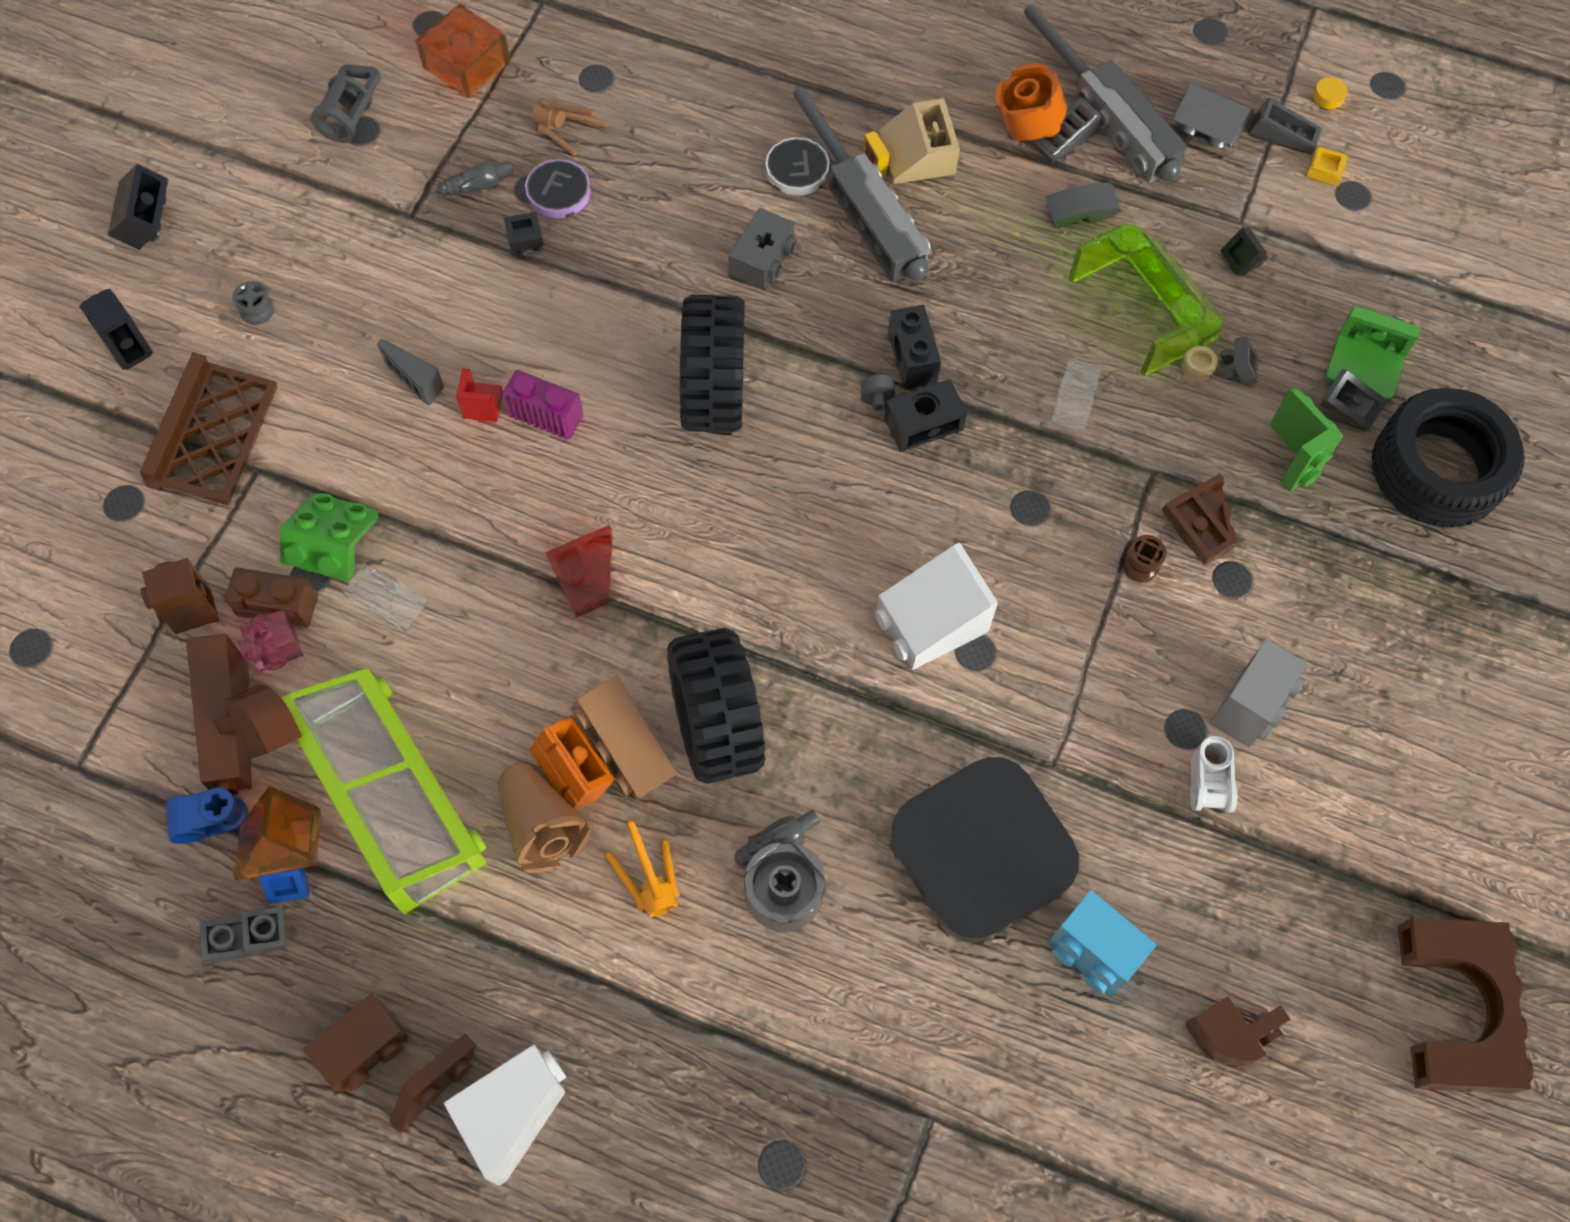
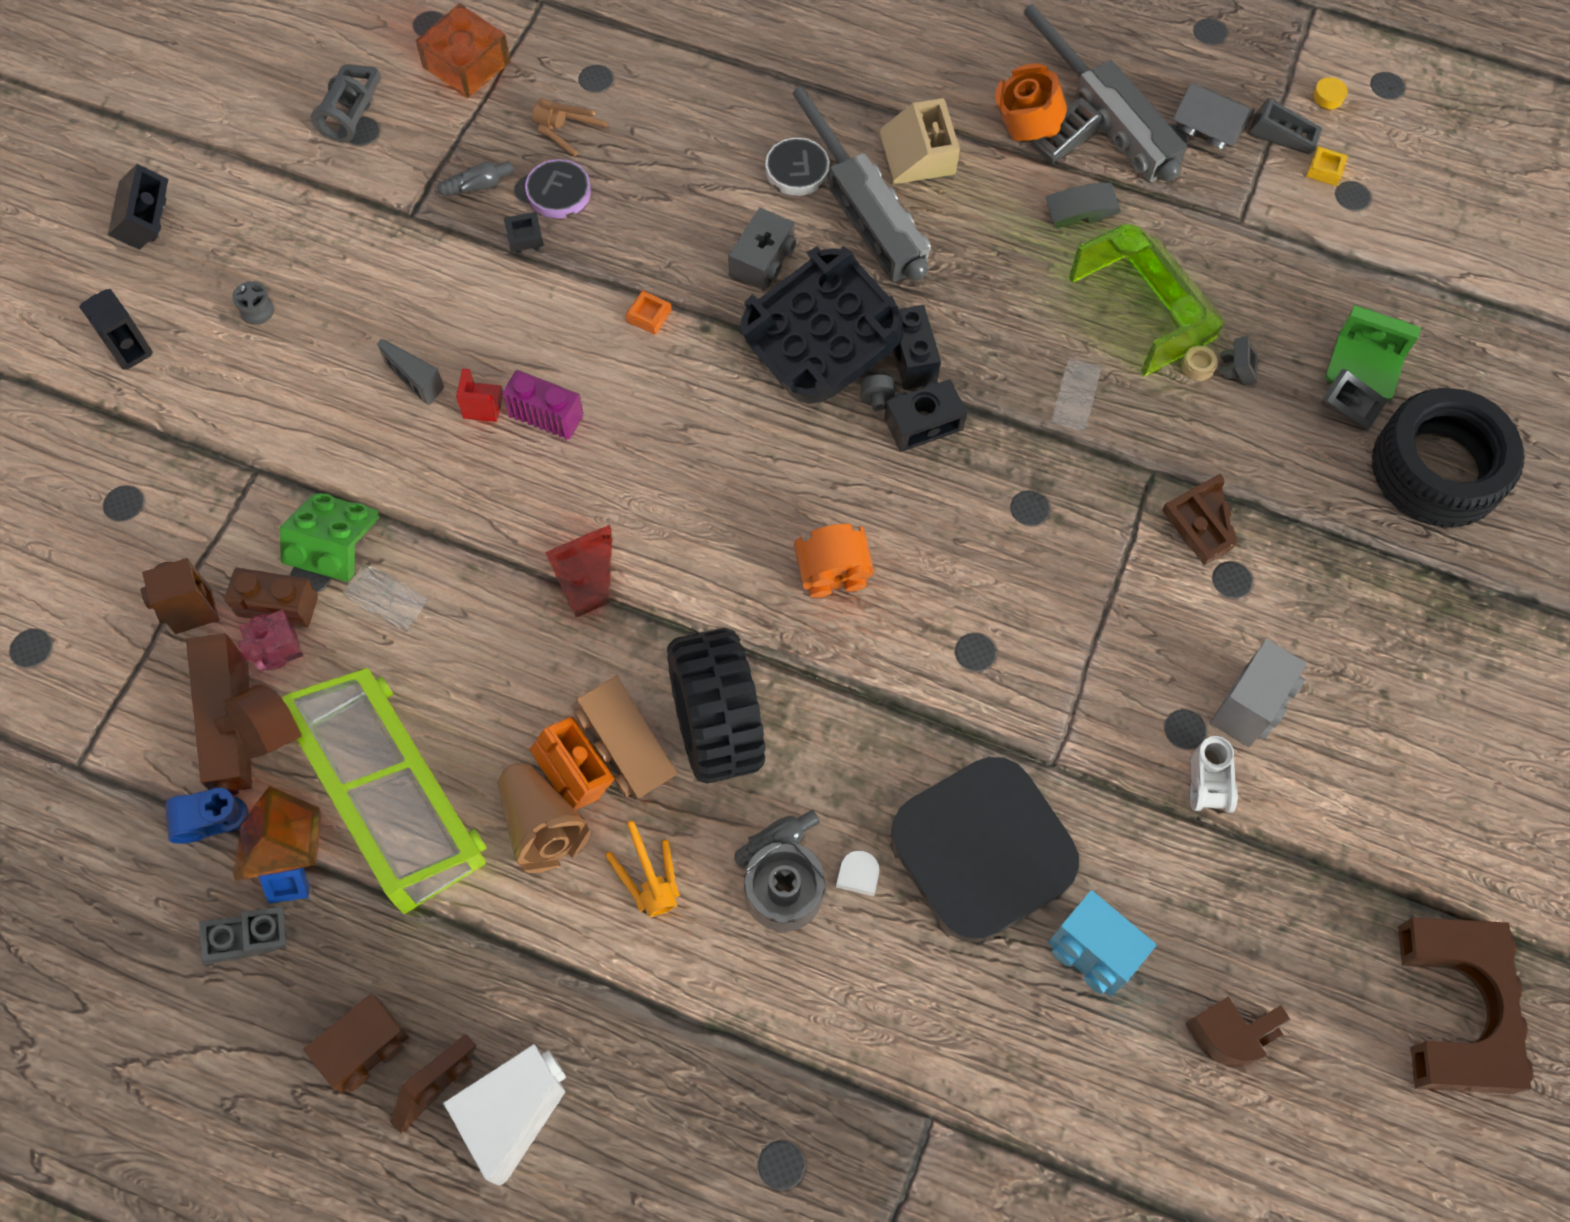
reddish brown fence [140,352,277,506] -> none
black tyre [680,295,745,433] -> none
yellow tile [863,131,889,177] -> none
white slope [875,542,998,670] -> none
reddish brown wheel [1123,535,1167,583] -> none
black tile [1220,228,1268,276] -> none
bright green bracket [1271,387,1343,492] -> none
none -> orange tile [625,290,672,335]
none -> black tile [739,246,904,404]
none -> orange brick [794,524,874,598]
none -> white tile [836,851,879,896]

